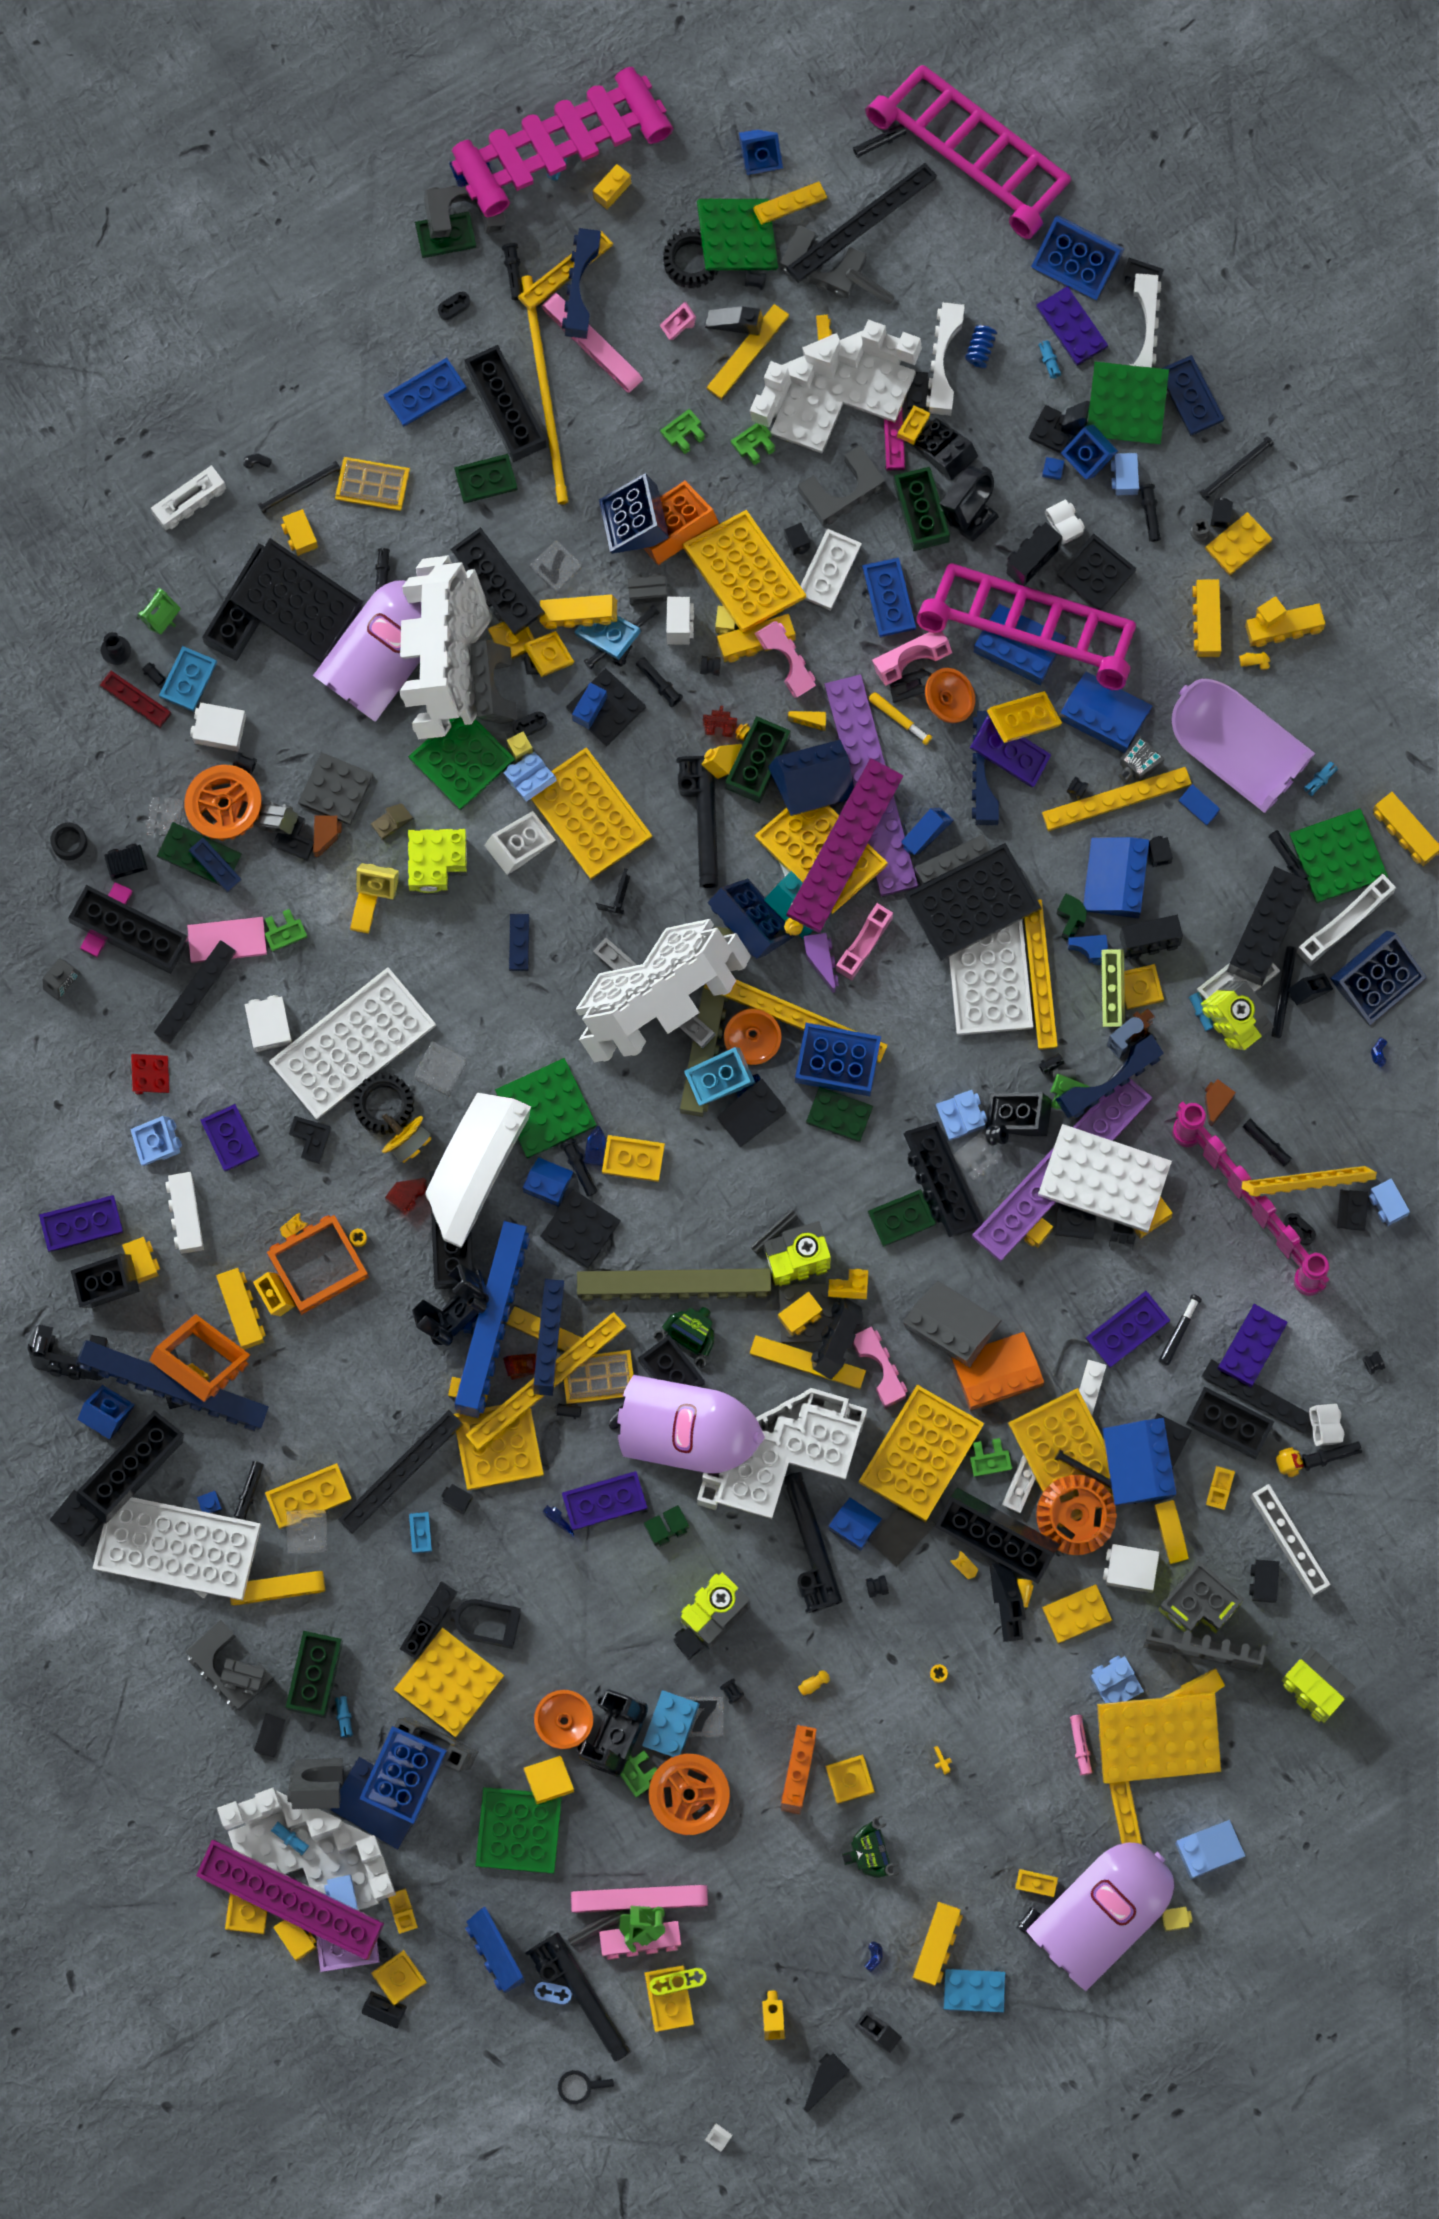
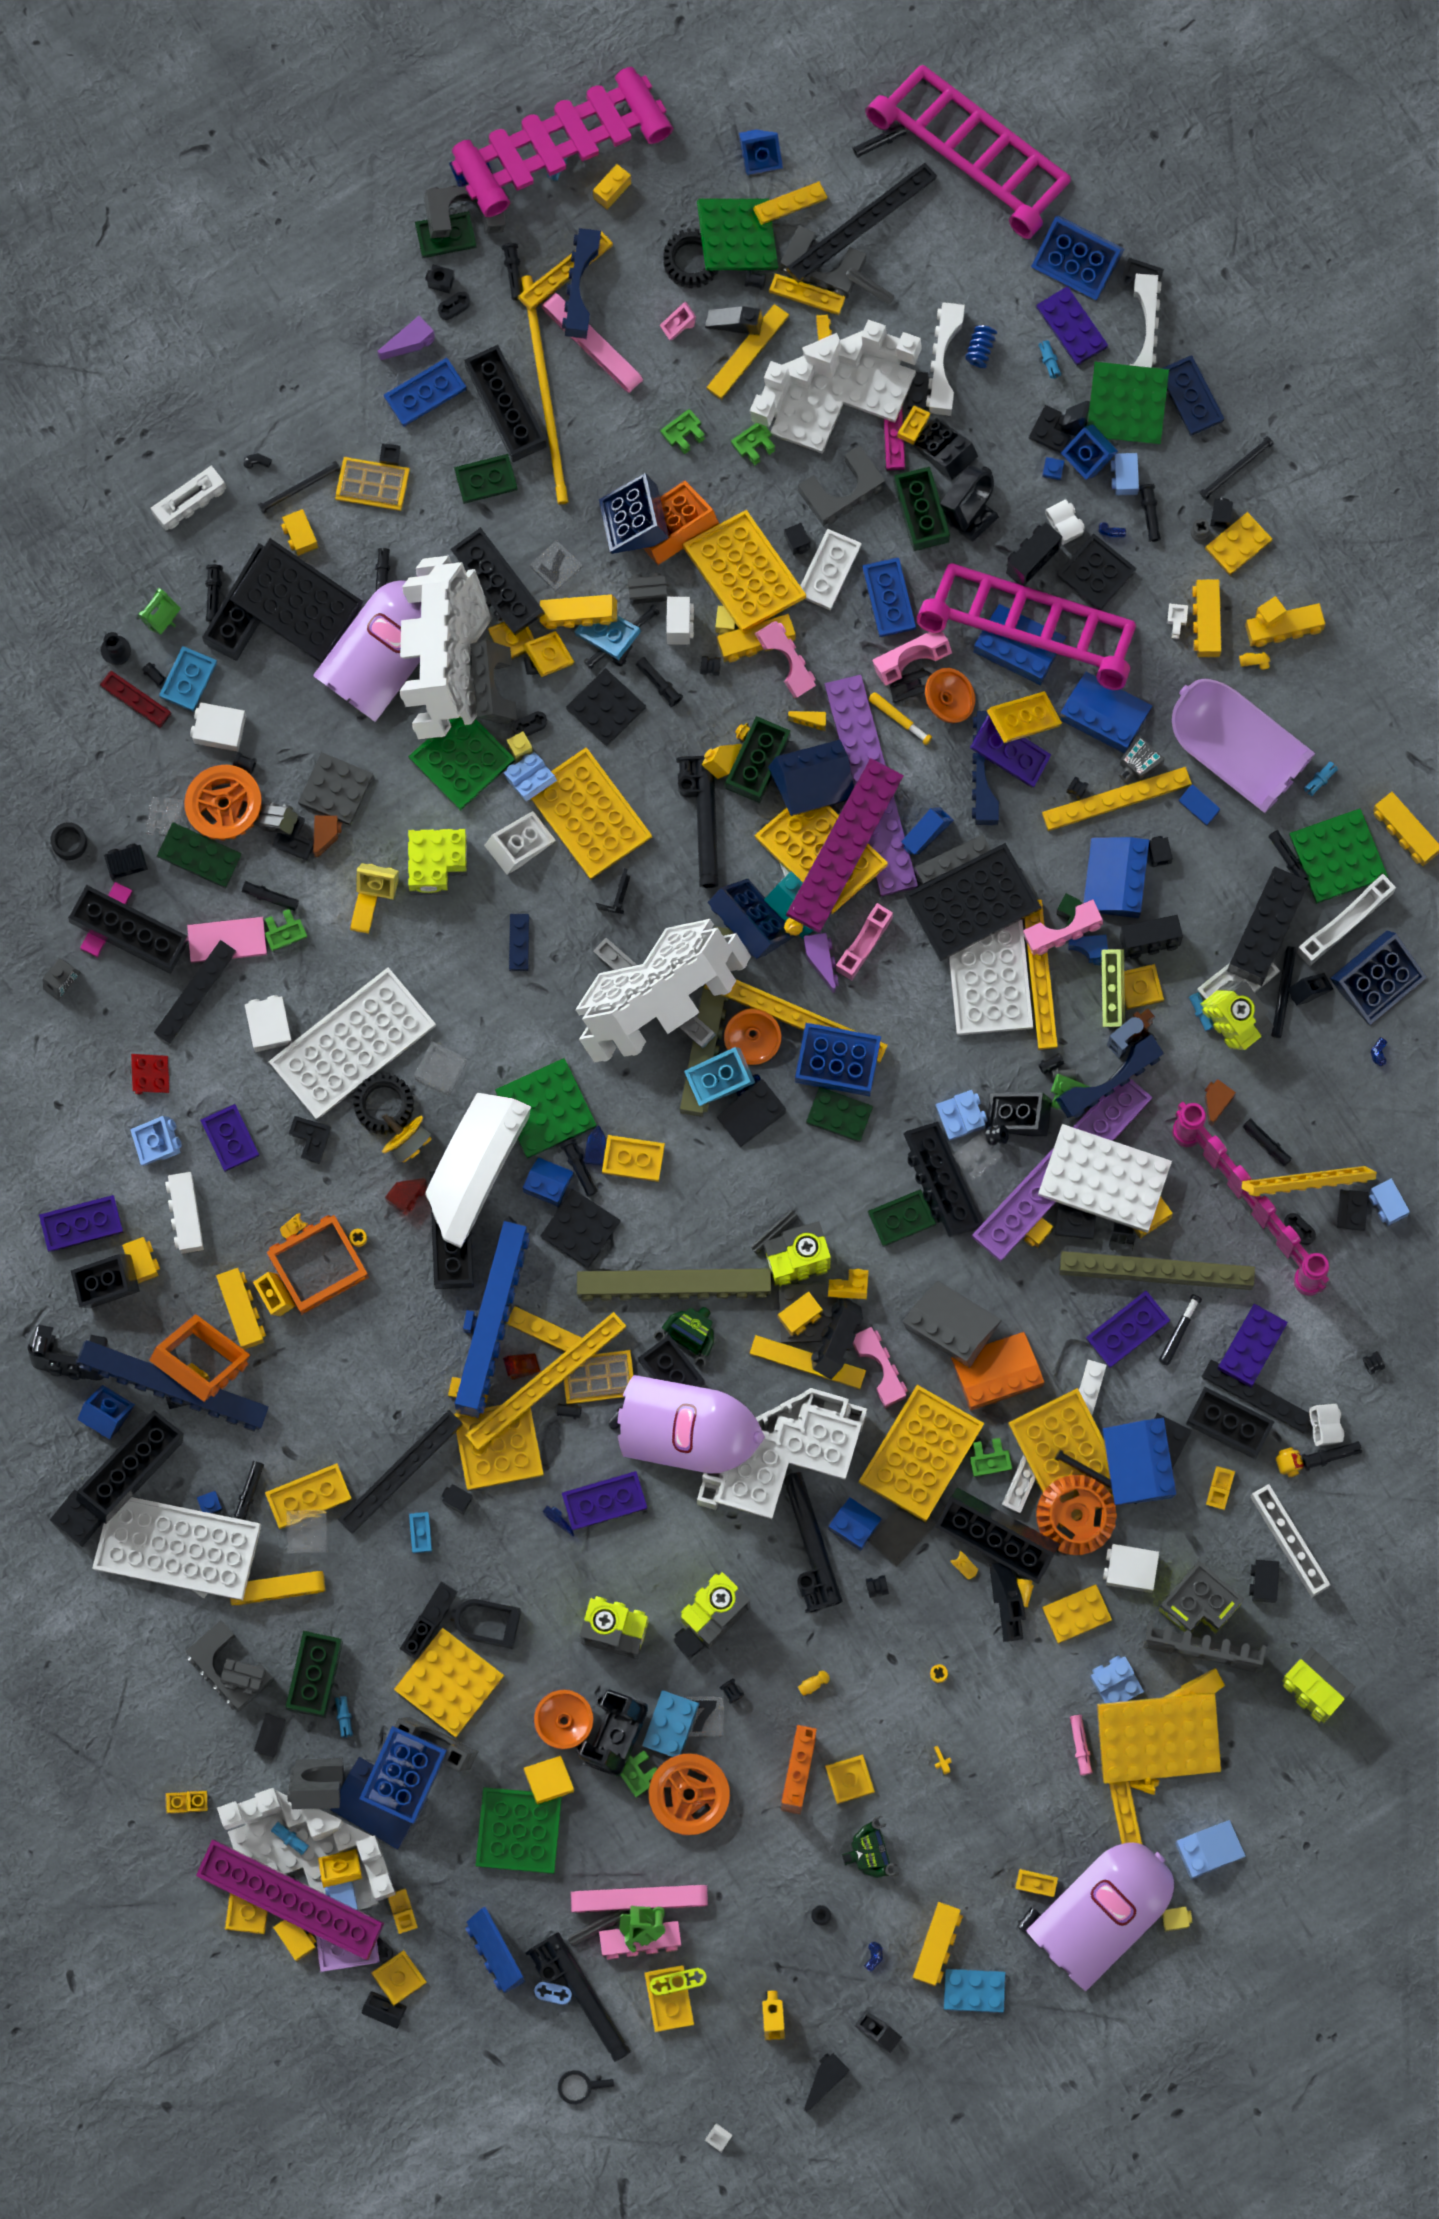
dark blue plate [189,838,242,893] -> none
dark tan slope [371,803,413,840] -> none
black container [412,1264,489,1346] -> none
dark blue arch [534,1279,564,1396] -> none
blue brick [572,683,607,729] -> none
dark green piece [644,1505,689,1547] -> none
clear red hips [703,705,737,737] -> none
yellow slope [1154,1500,1189,1564] -> none
none -> yellow slope [166,1791,208,1814]
none -> black pin [205,564,223,622]
none -> black pin [241,881,299,912]
none -> yellow tile [318,1849,362,1888]
none -> medium lavender slope [377,316,435,360]
none -> black plate [379,443,401,466]
none -> black brick [425,264,455,294]
none -> piece [580,1596,649,1659]
none -> yellow plate [769,273,845,315]
none -> black plate [811,1905,831,1926]
none -> bright pink arch [1023,900,1103,956]
none -> olive brick [1059,1251,1255,1290]
none -> clear blue arm [1098,522,1126,537]
none -> yellow piece [1130,1777,1159,1795]
none -> white plate [1167,604,1188,639]

